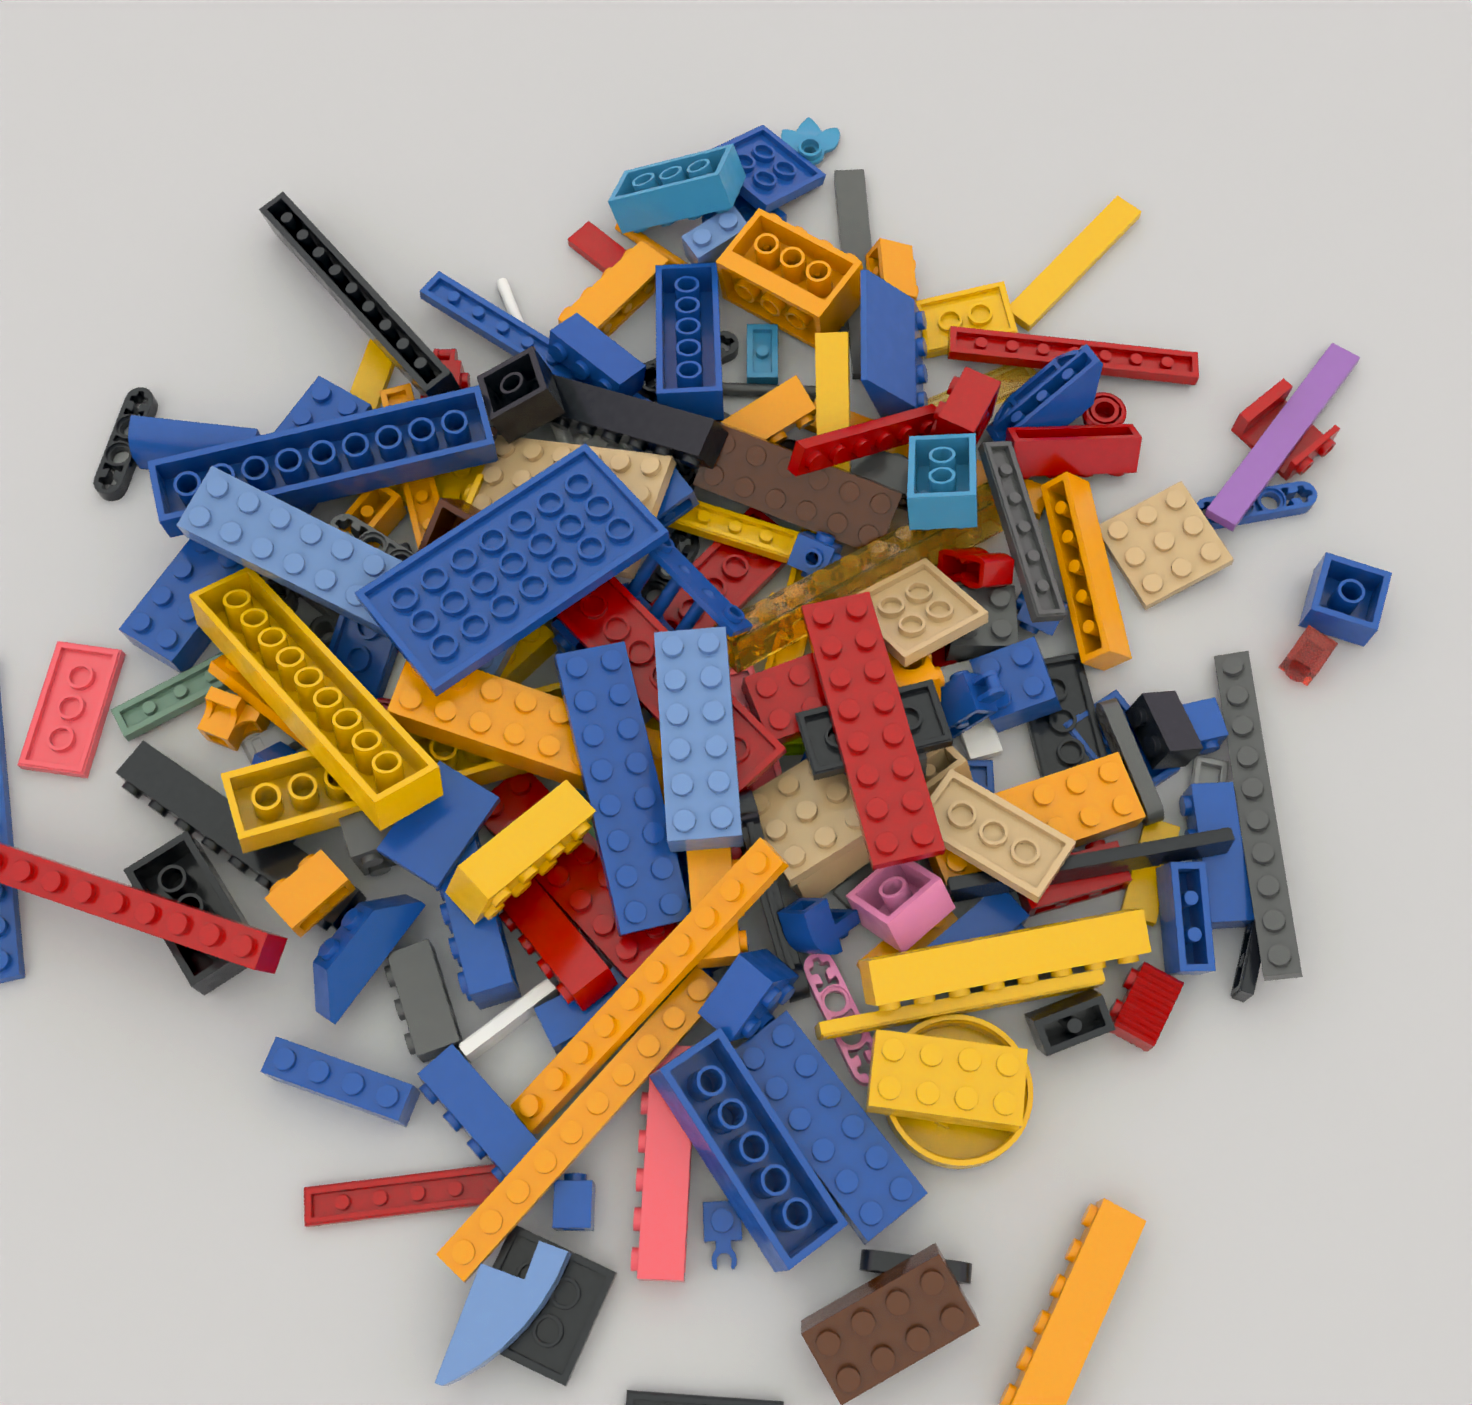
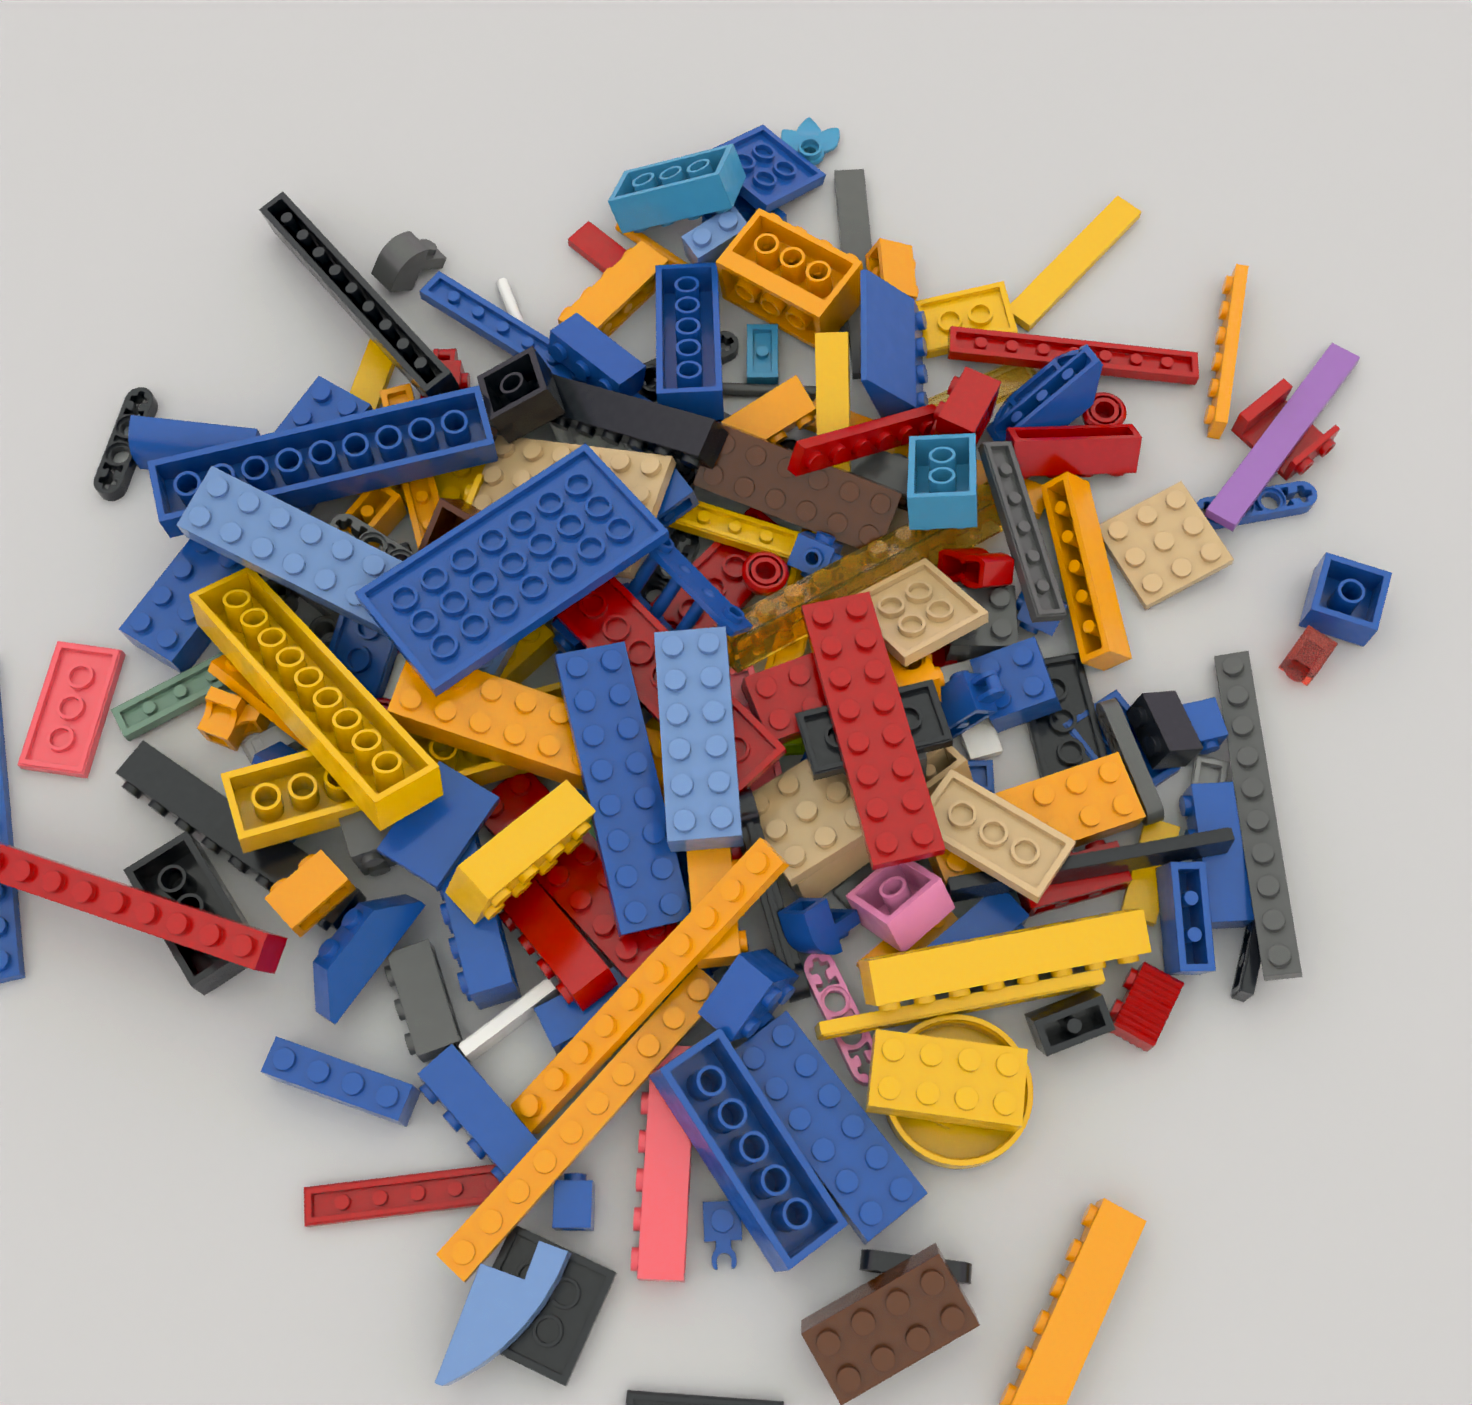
none -> dark grey brick [371,231,447,292]
none -> red brick [742,551,789,596]
none -> light orange plate [1204,264,1249,439]

